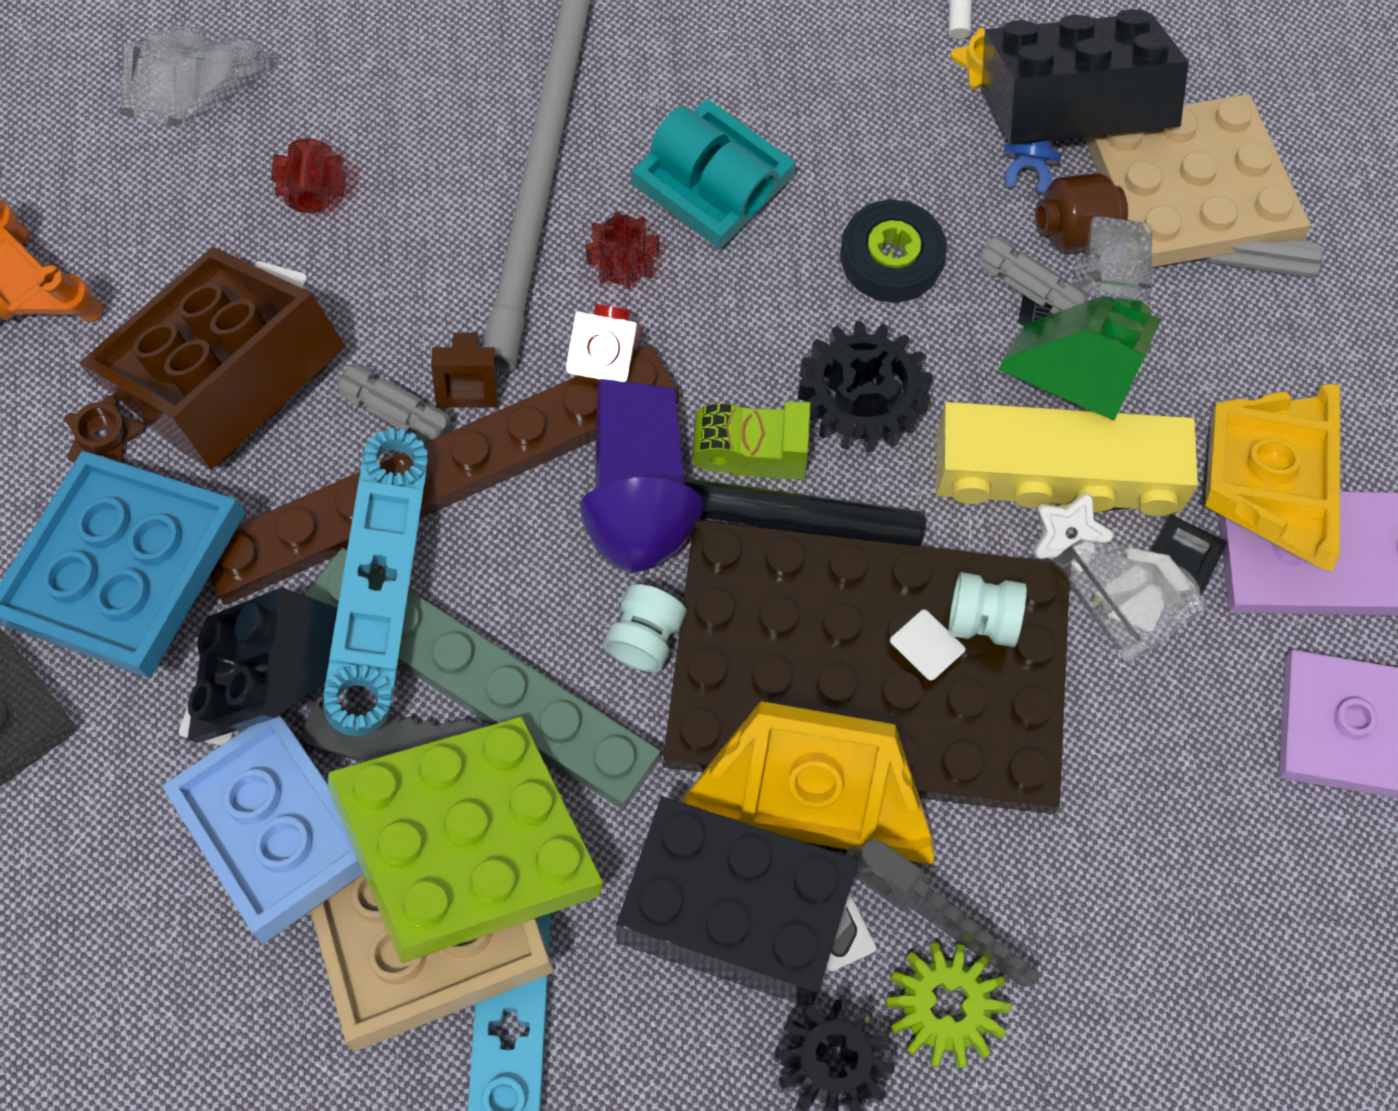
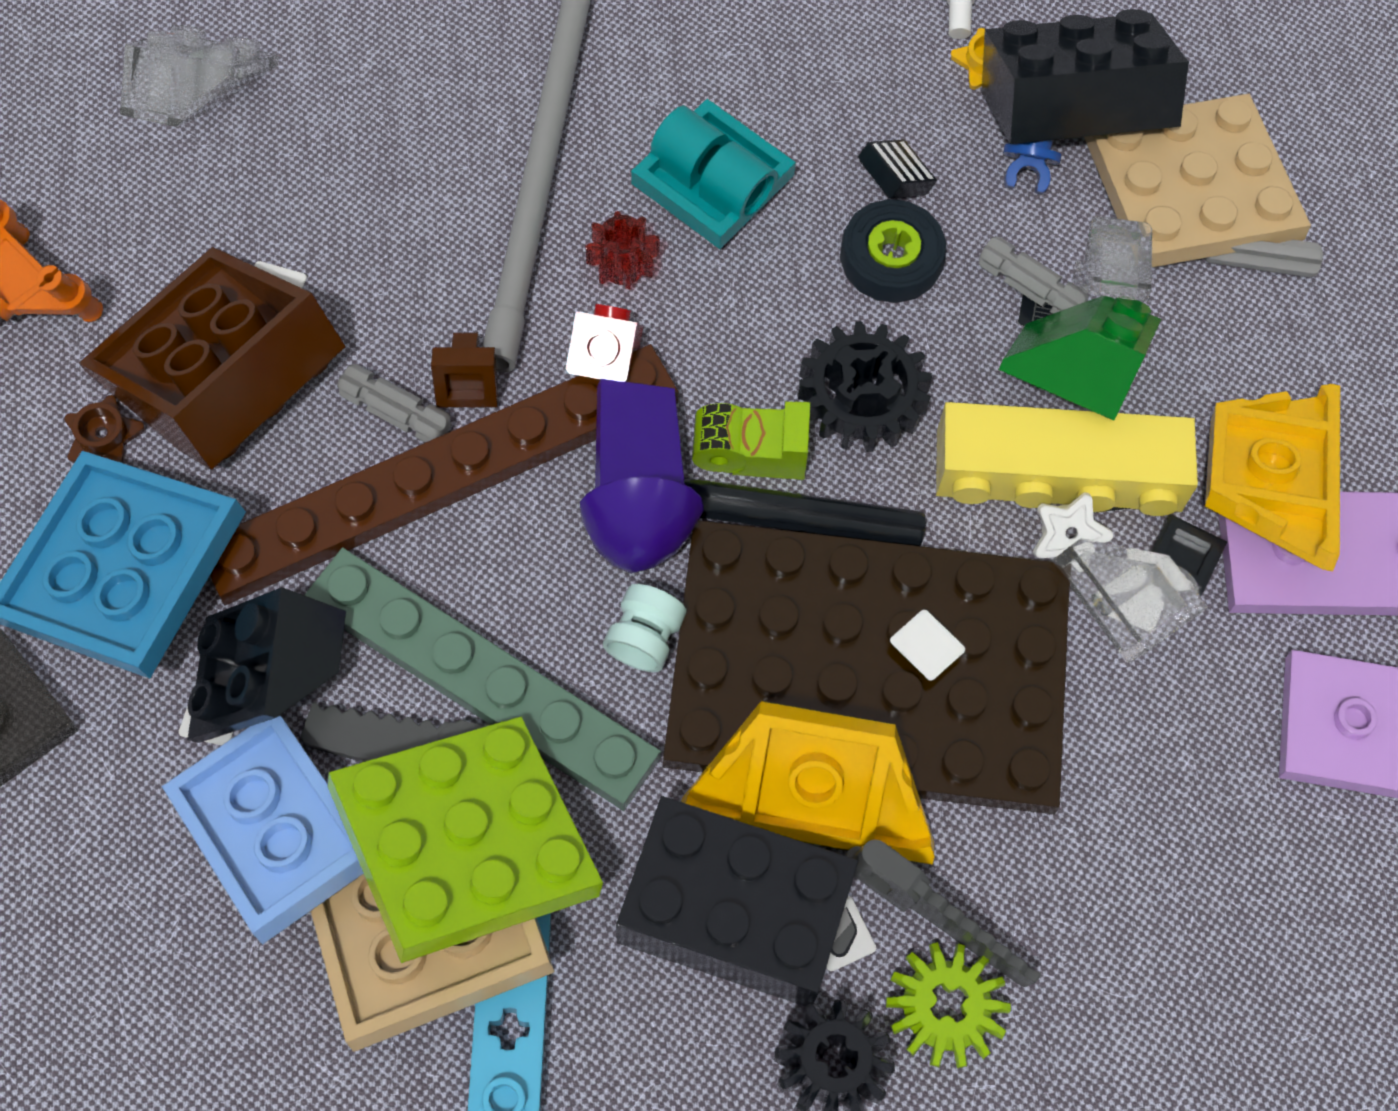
clear red gear [271,138,346,213] -> none
medium azure piece [323,428,428,736] -> none
light aqua wheel [948,572,1027,647] -> none
reddish brown head [1035,173,1128,253] -> none
none -> black tile [857,139,937,199]

